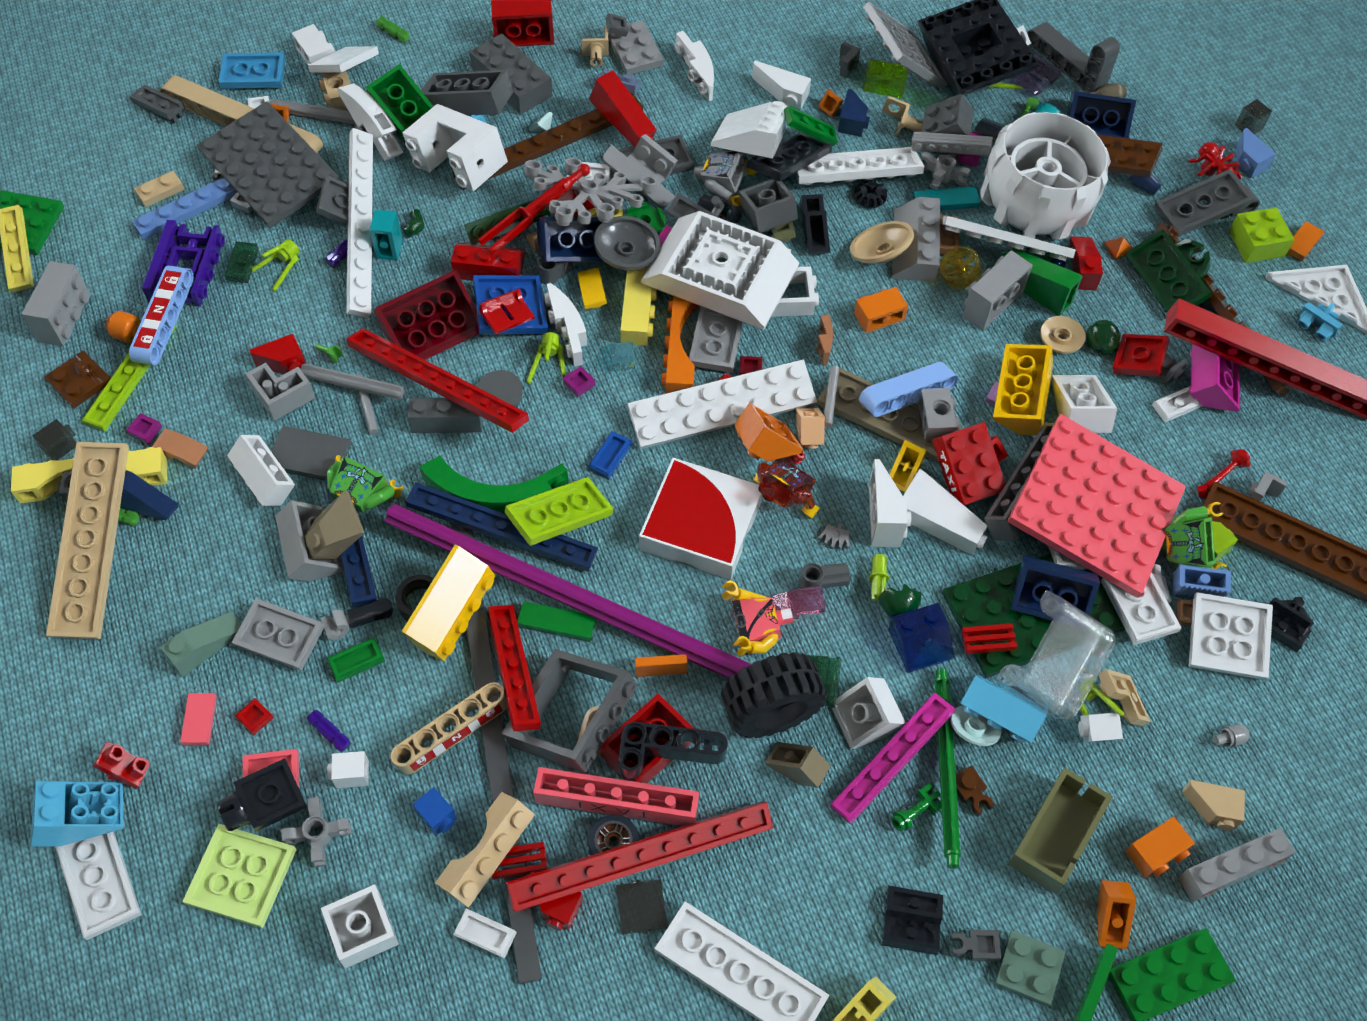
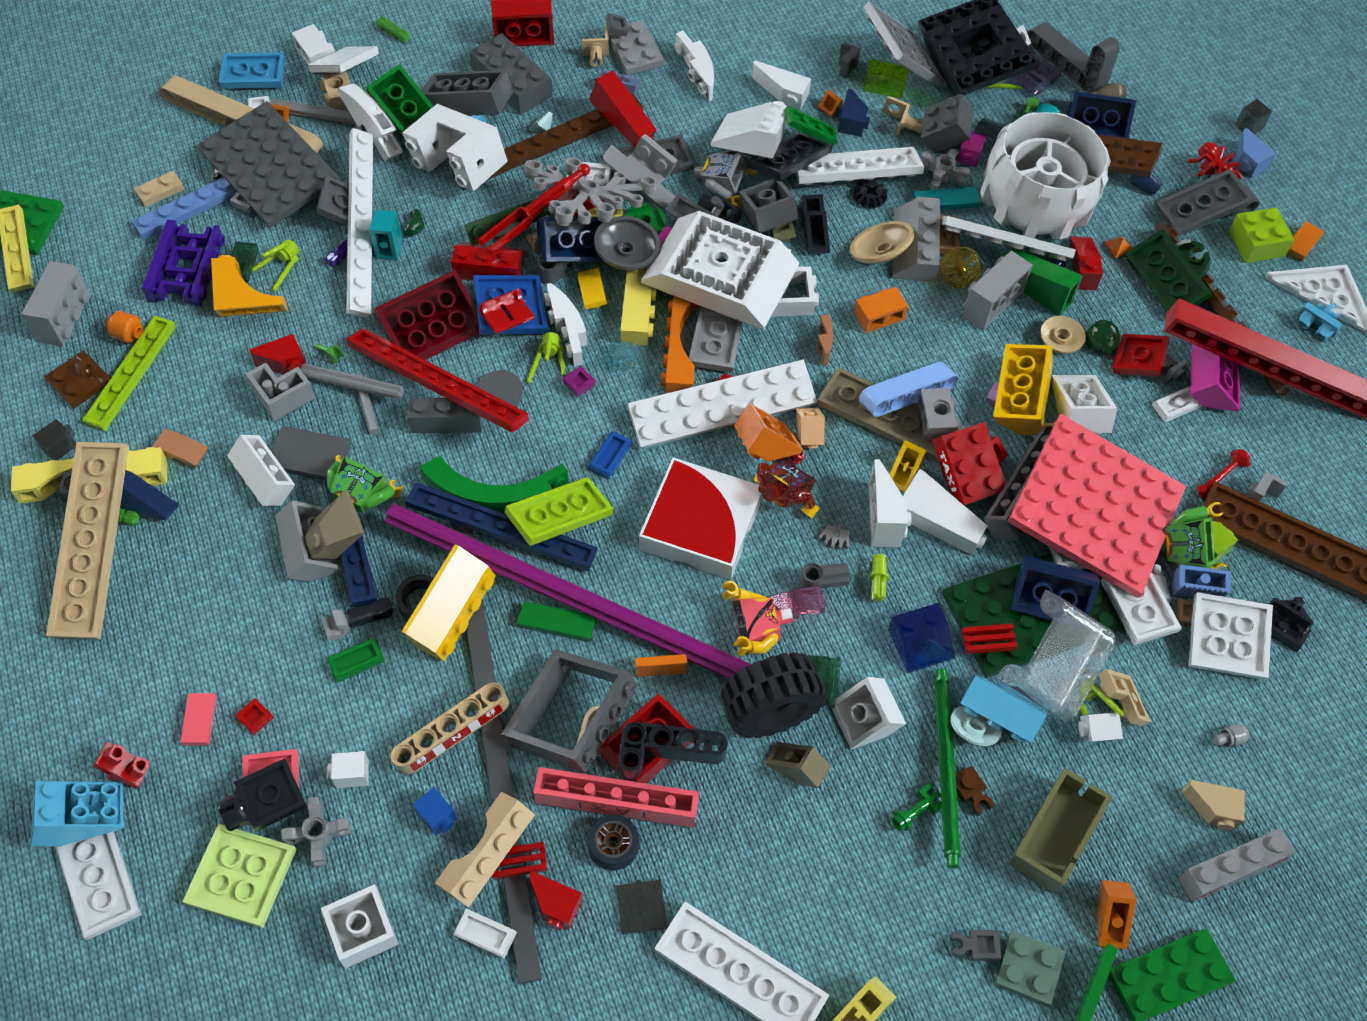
magenta plate [126,413,162,444] -> none
light blue beam [129,266,194,365] -> none
dark grey hinge [130,85,184,123] -> none
sand green slope [160,611,242,677] -> none
light grey plate [232,598,325,671] -> none
dark purple axle [307,710,350,752] -> none
red plate [487,605,541,732] -> none
red plate [506,801,773,912] -> none
dark red tile [739,356,762,375] -> none
light grey bar [824,366,839,428] -> none
dark pink tile [830,693,955,825] -> none
dark green hair [878,584,921,620] -> none
black slope [882,885,943,955] -> none
light grey piece [912,132,993,156] -> none
orange brick [1125,816,1195,879] -> none
none -> light orange arch [211,255,287,317]

